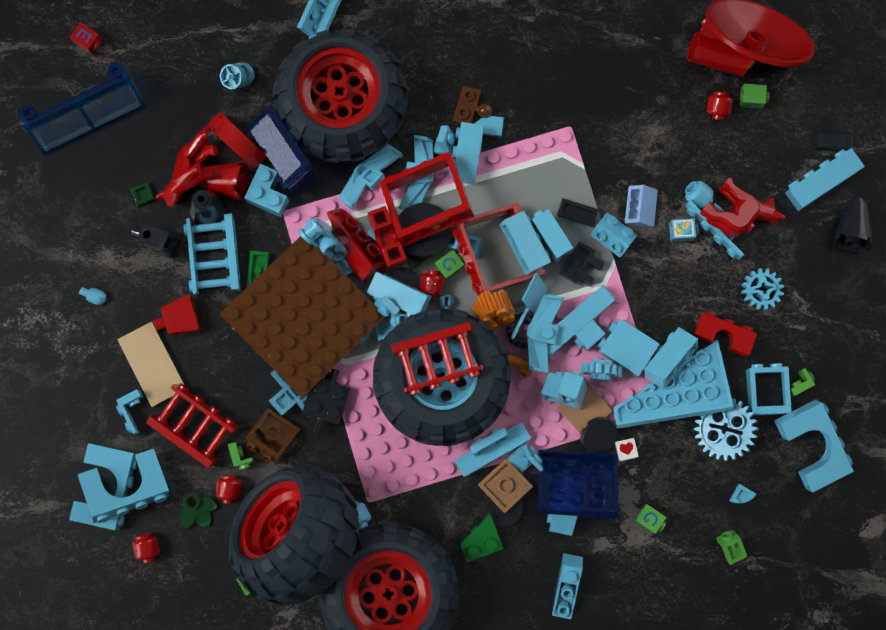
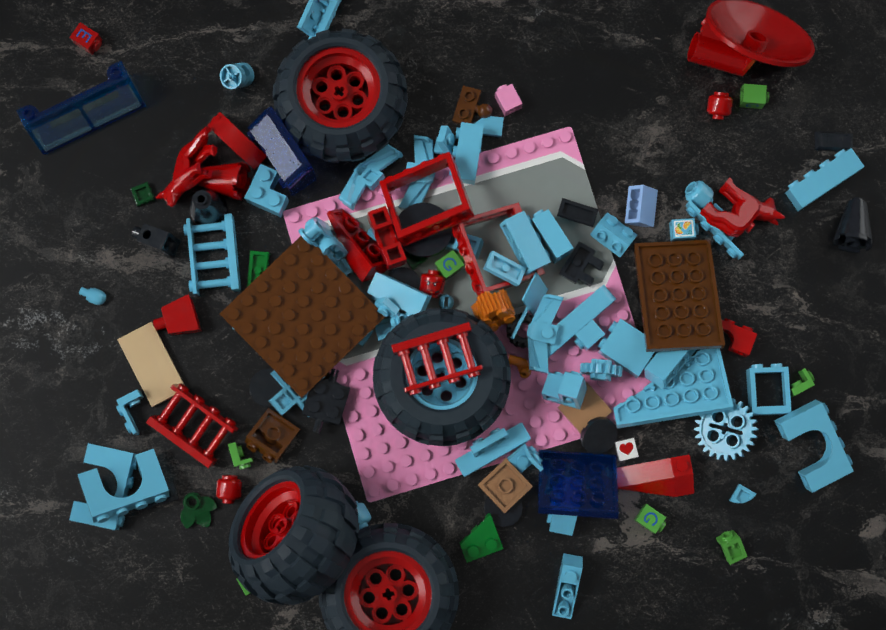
red head [132,533,160,563] -> none
medium azure gear [741,268,784,310] -> none
none -> medium azure plate [483,251,526,287]
none -> bright pink brick [495,84,522,116]
none -> red wedge [610,455,694,497]
none -> reddish brown plate [633,240,725,352]

